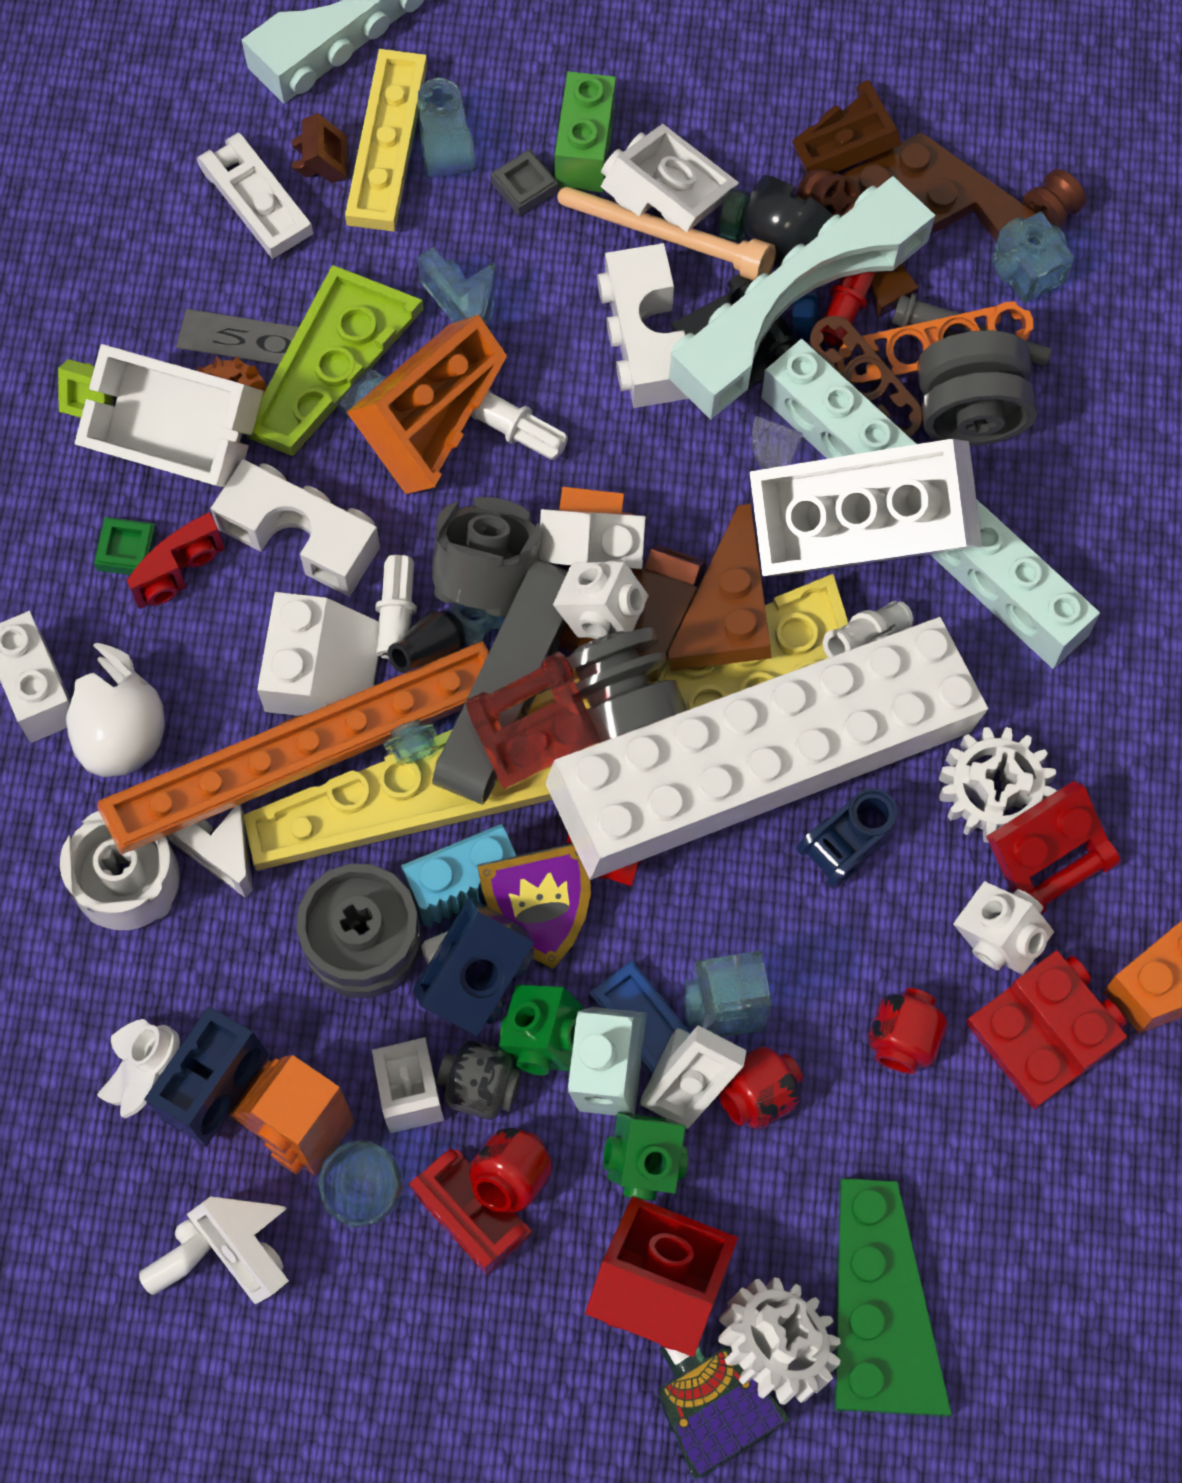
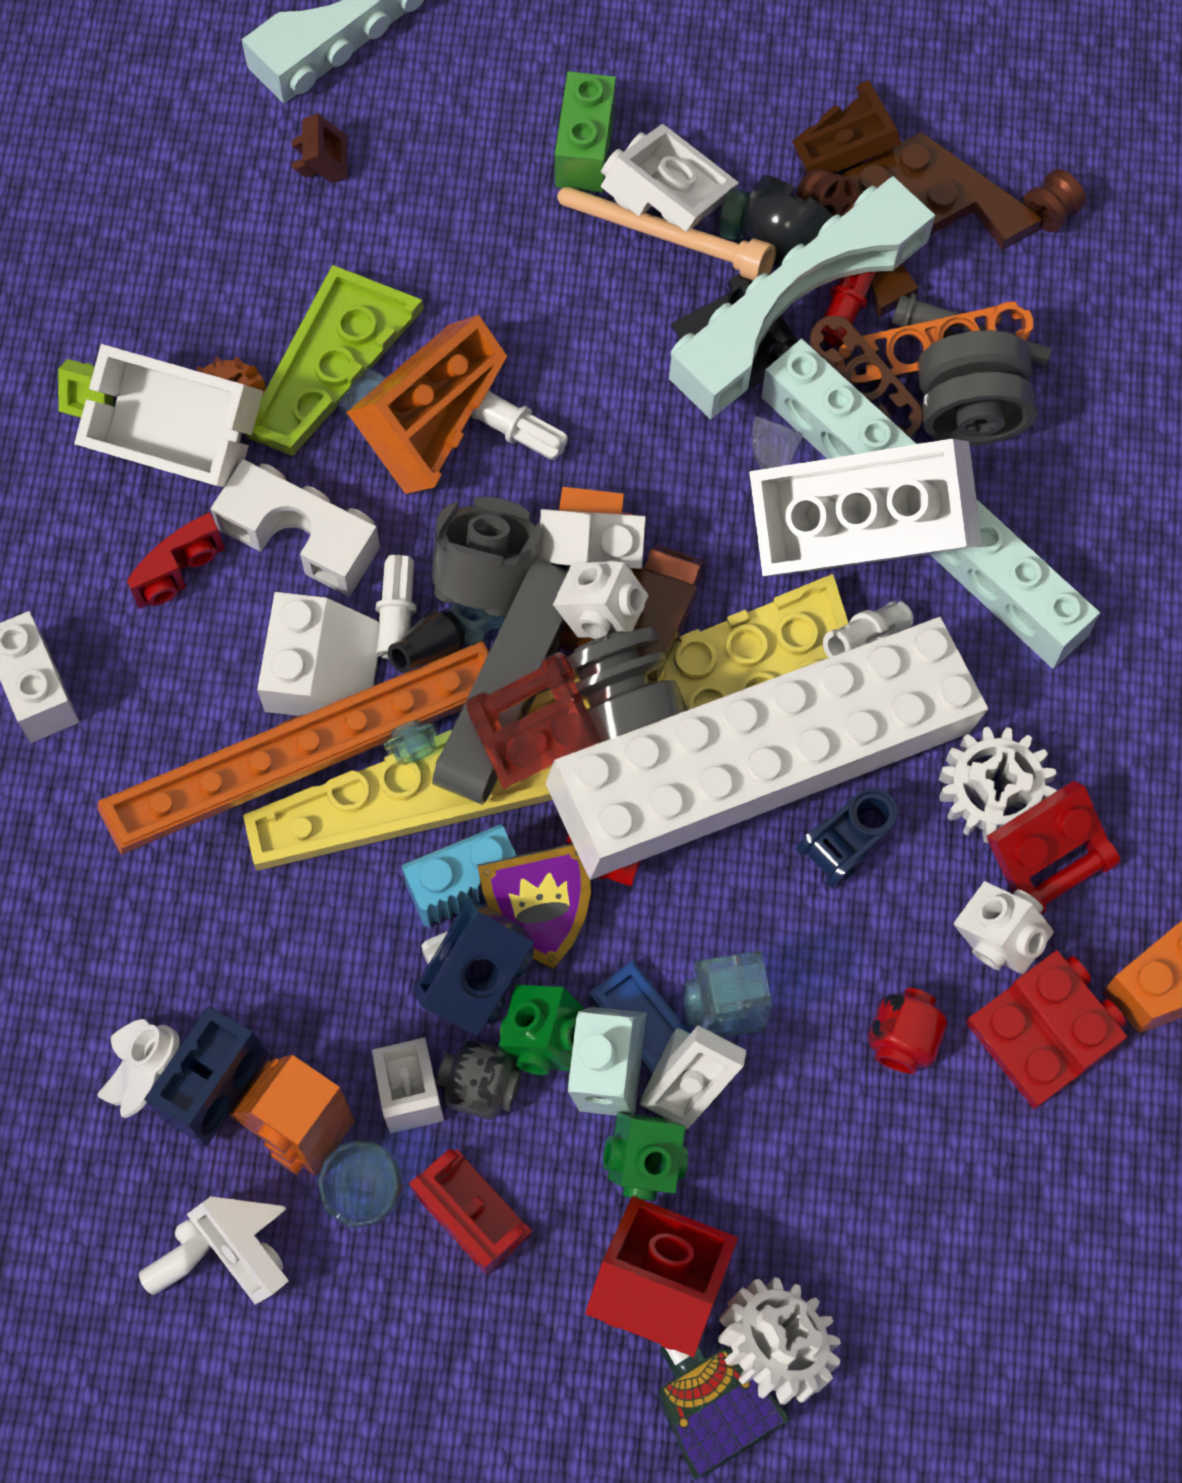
white brick [60,811,180,930] -> none
white helmet [66,643,165,778] -> none
green tile [94,517,158,575] -> none
white slope [166,805,253,898] -> none
flat silver sticker [176,309,366,378] -> none
white plate [197,132,313,259] -> none
dark grey wheel [296,864,422,999] -> none
light yellow plate [345,49,428,232] -> none
clear light blue slope [417,247,497,329] -> none
clear light blue piece [418,78,476,178] -> none
red head [469,1128,553,1212] -> none
dark grey tile [490,149,559,217] -> none
white arch [597,243,689,408] -> none
dark orange wing [668,504,772,671] -> none
red head [718,1046,803,1130] -> none
blue tile [792,292,819,342] -> none
green wing [834,1178,952,1418] -> none
clear light blue brick [992,211,1074,303] -> none

